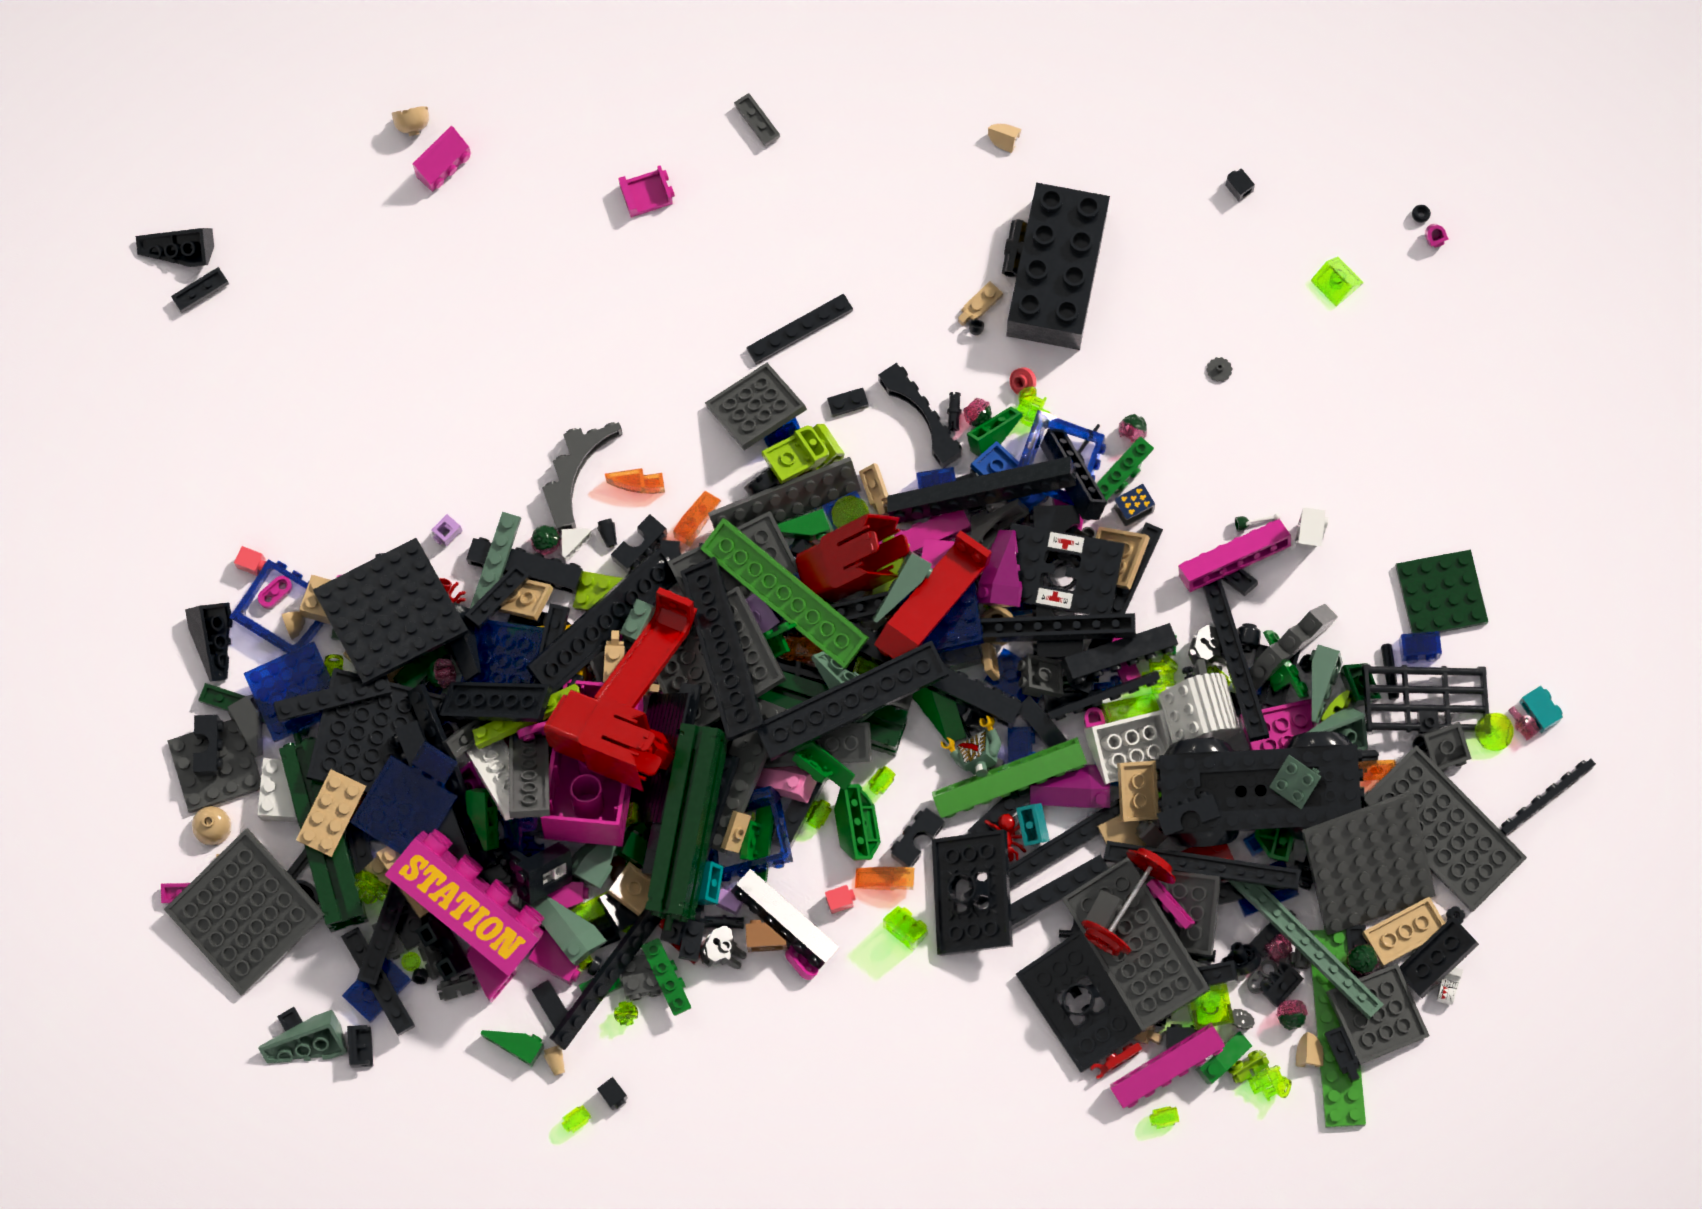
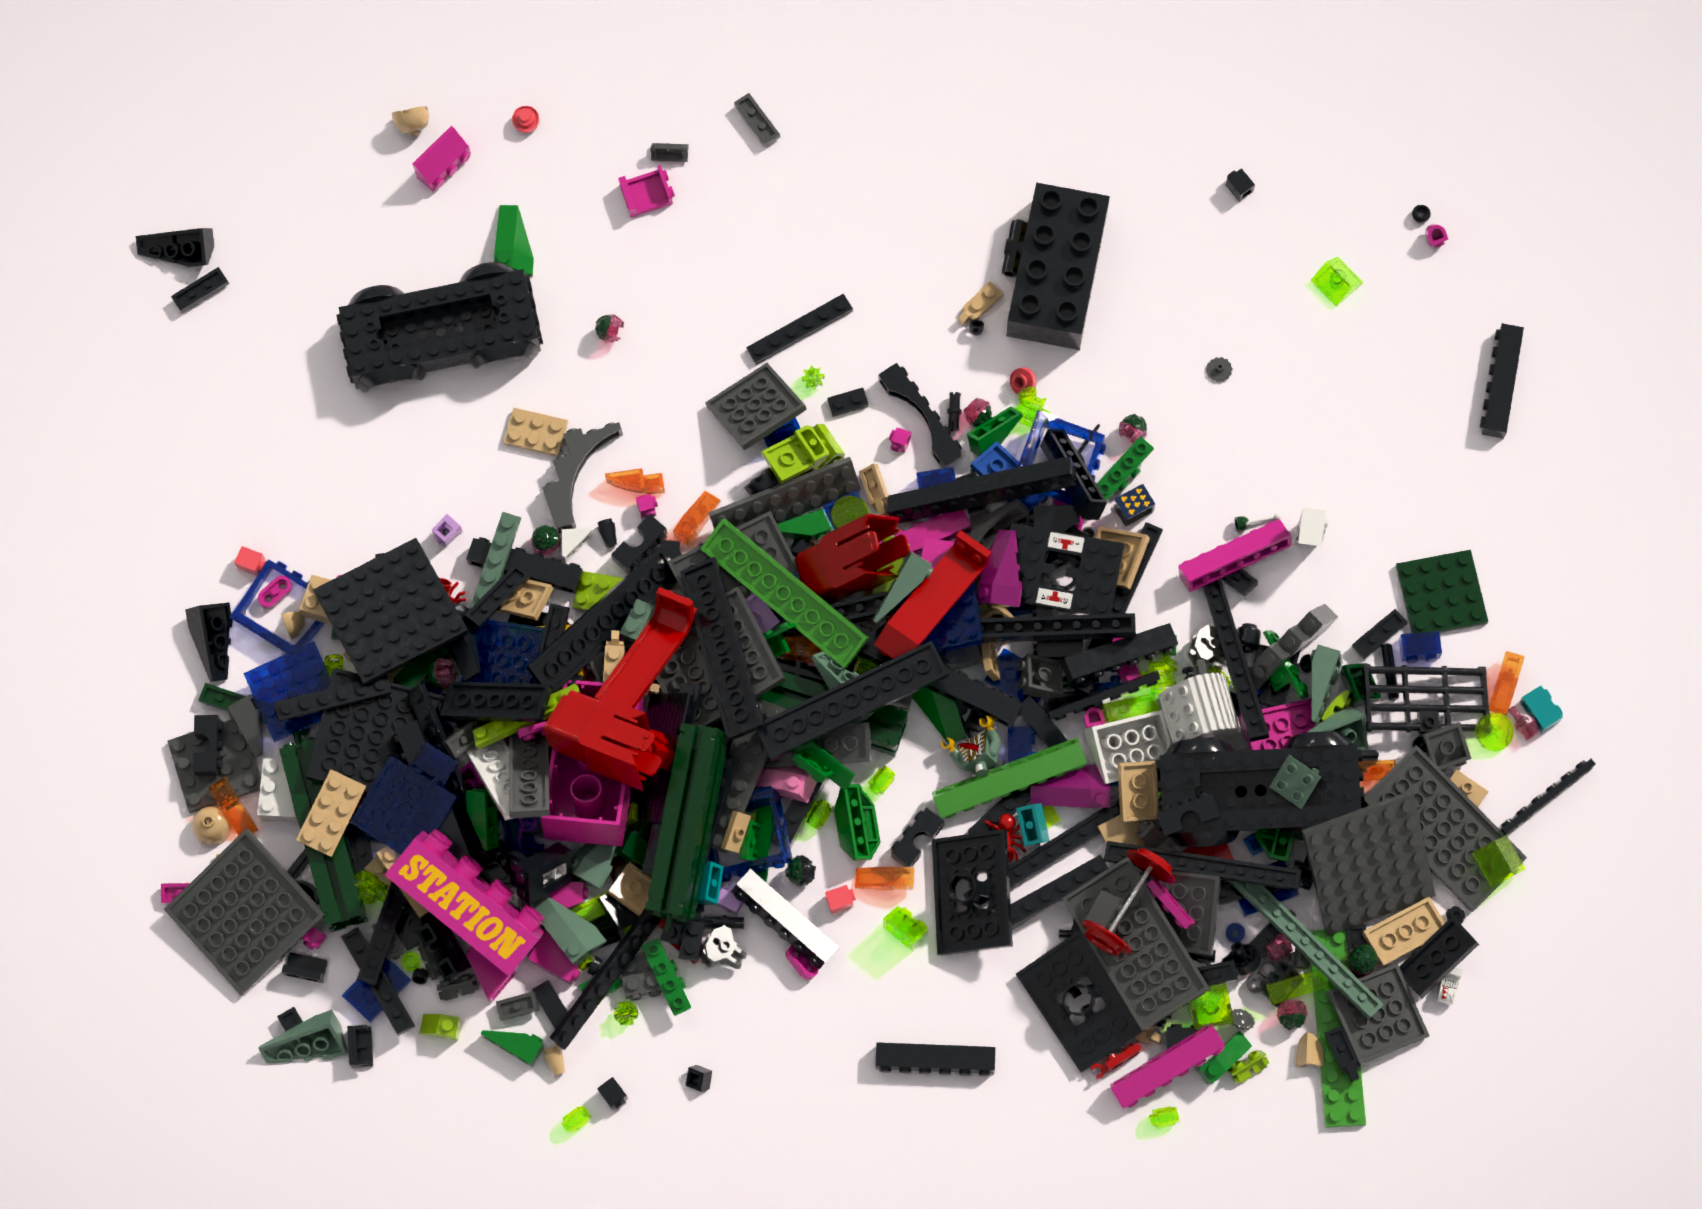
medium nougat slope [745,920,787,952] -> none
tan brick [988,124,1022,153] -> none
clear neon green piece [1247,1063,1292,1101] -> none
none -> clear orange slope [209,777,258,835]
none -> black panel [281,952,328,983]
none -> dark pink plate [302,927,327,950]
none -> black piece [336,262,543,393]
none -> lime slope [419,1014,462,1041]
none -> green wedge [494,205,534,276]
none -> dark grey plate [496,991,539,1021]
none -> tan plate [504,407,569,457]
none -> coral plate [512,106,540,133]
none -> piece [595,314,624,343]
none -> dark pink plate [635,493,658,519]
none -> dark grey hinge [650,143,689,162]
none -> black slope [685,1065,713,1092]
none -> piece [785,855,816,887]
none -> clear neon green gear [801,365,825,390]
none -> black brick [875,1042,996,1077]
none -> dark pink plate [889,427,912,452]
none -> clear neon green tile [1043,806,1060,828]
none -> clear blue tile [1225,923,1245,943]
none -> clear neon green tile [1265,969,1328,1005]
none -> black plate [1352,609,1408,660]
none -> tan plate [1450,769,1489,807]
none -> clear neon green slope [1472,835,1526,887]
none -> black brick [1479,323,1524,439]
none -> clear orange slope [1489,651,1525,716]

